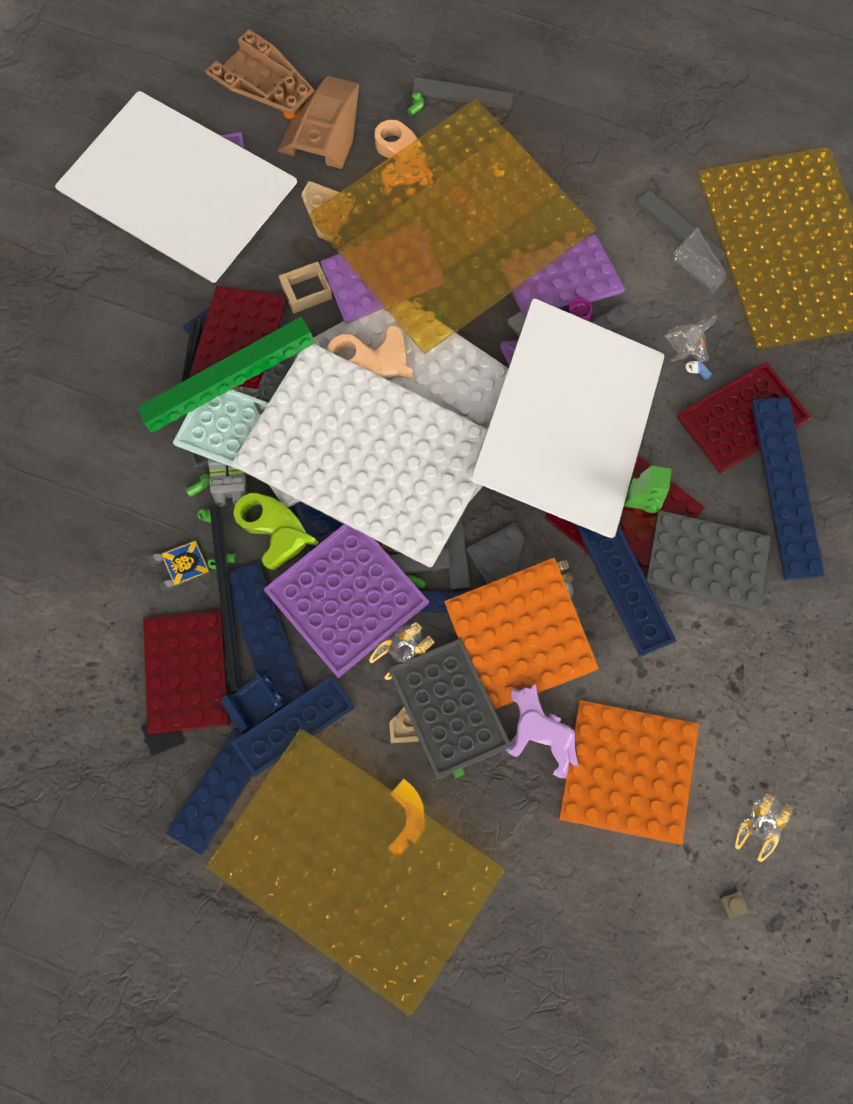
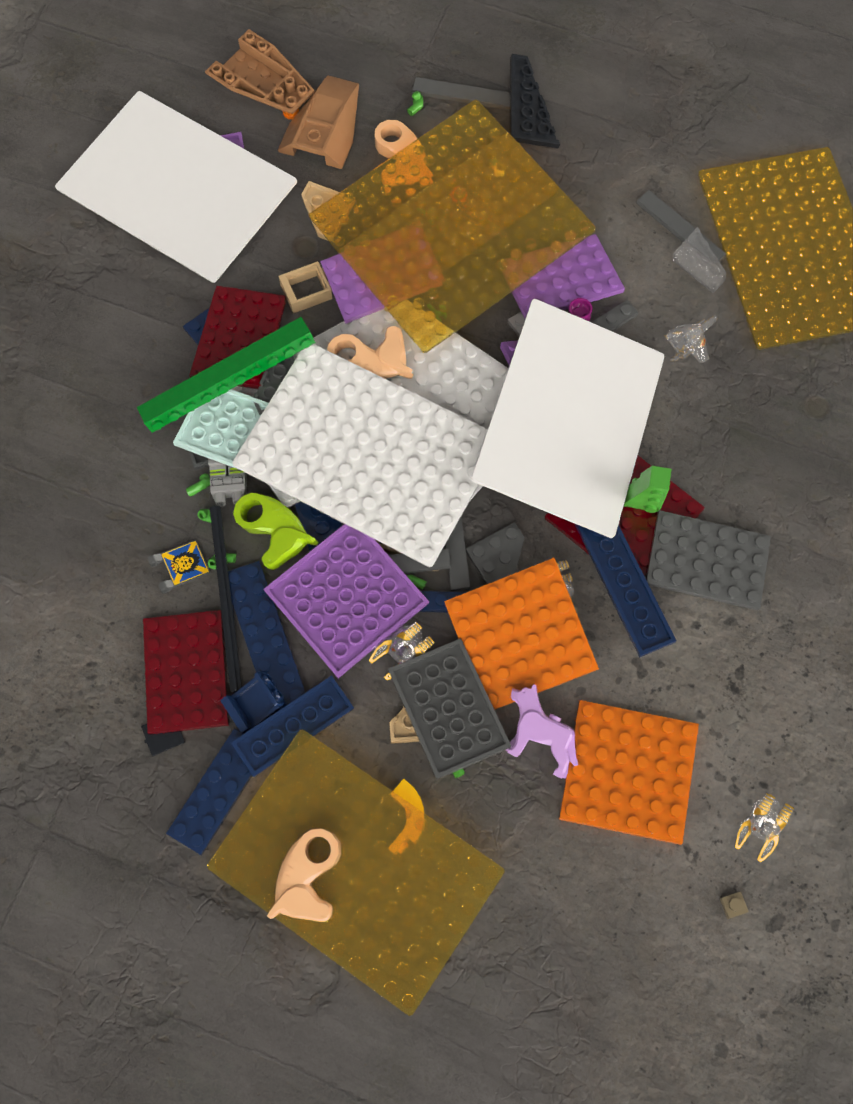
black axle [181,318,202,383] -> none
dark red plate [676,362,811,474] -> none
arm [685,361,712,380] -> none
dark blue plate [751,397,824,581] -> none
none -> light nougat animal [267,829,341,922]
none -> black wing [509,54,560,149]

